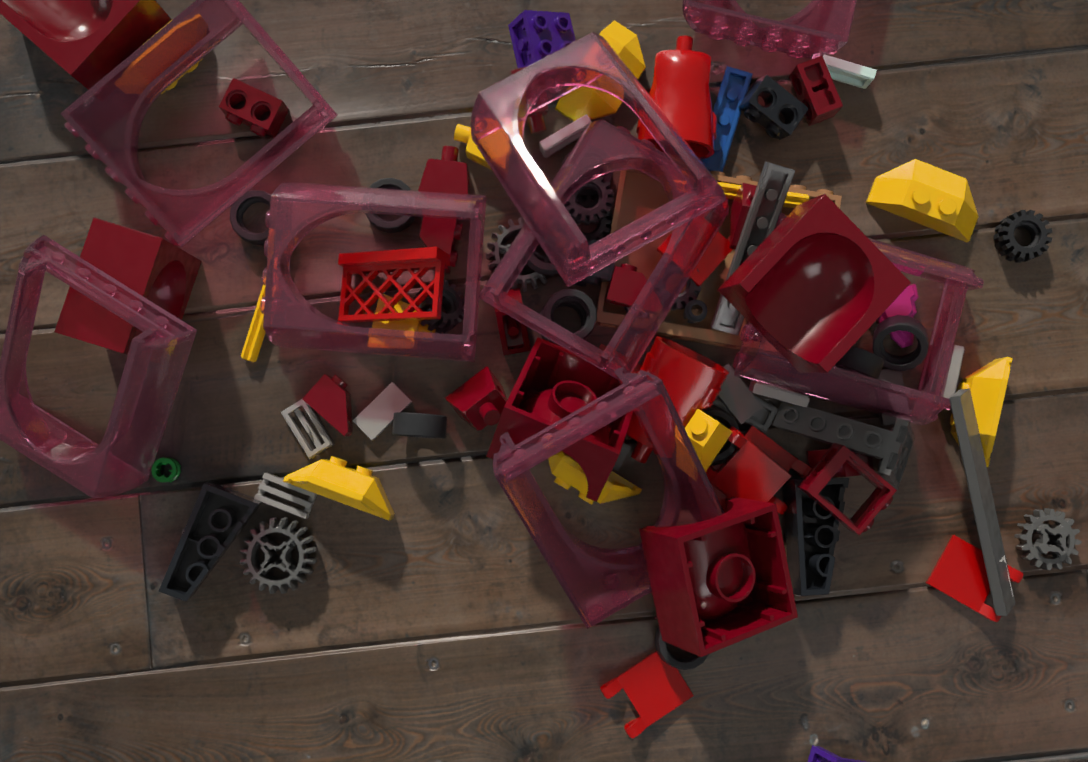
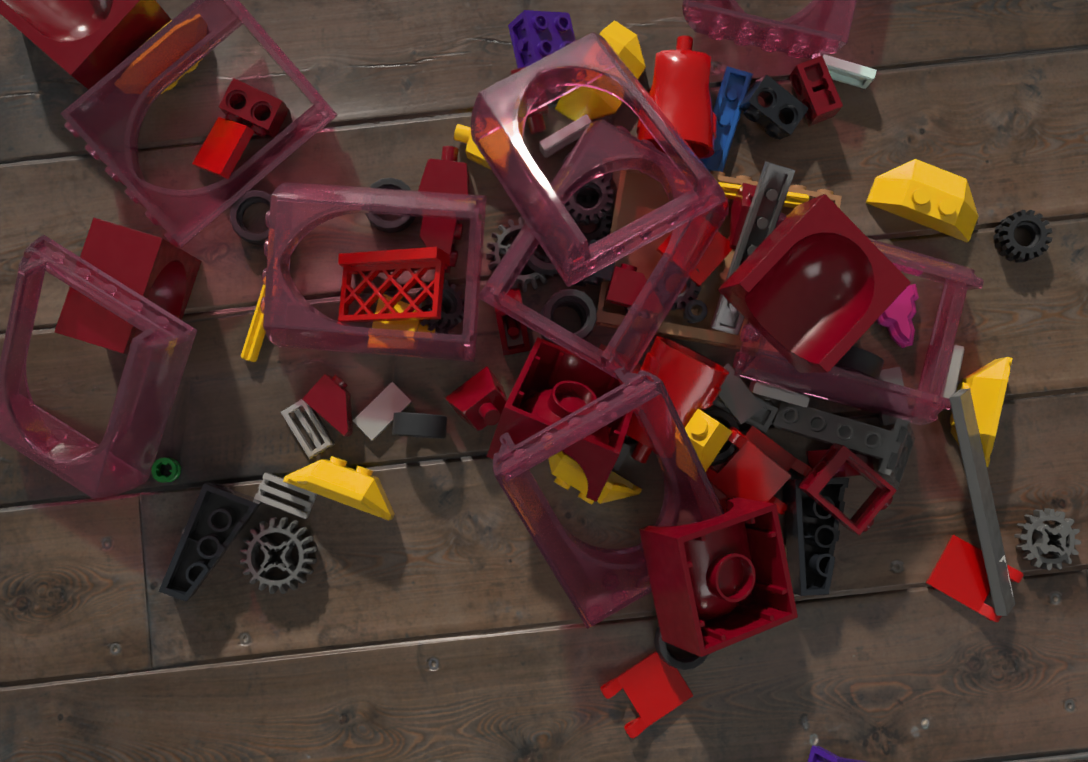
black tyre [872,315,929,371] -> none
none -> red tile [192,117,254,179]

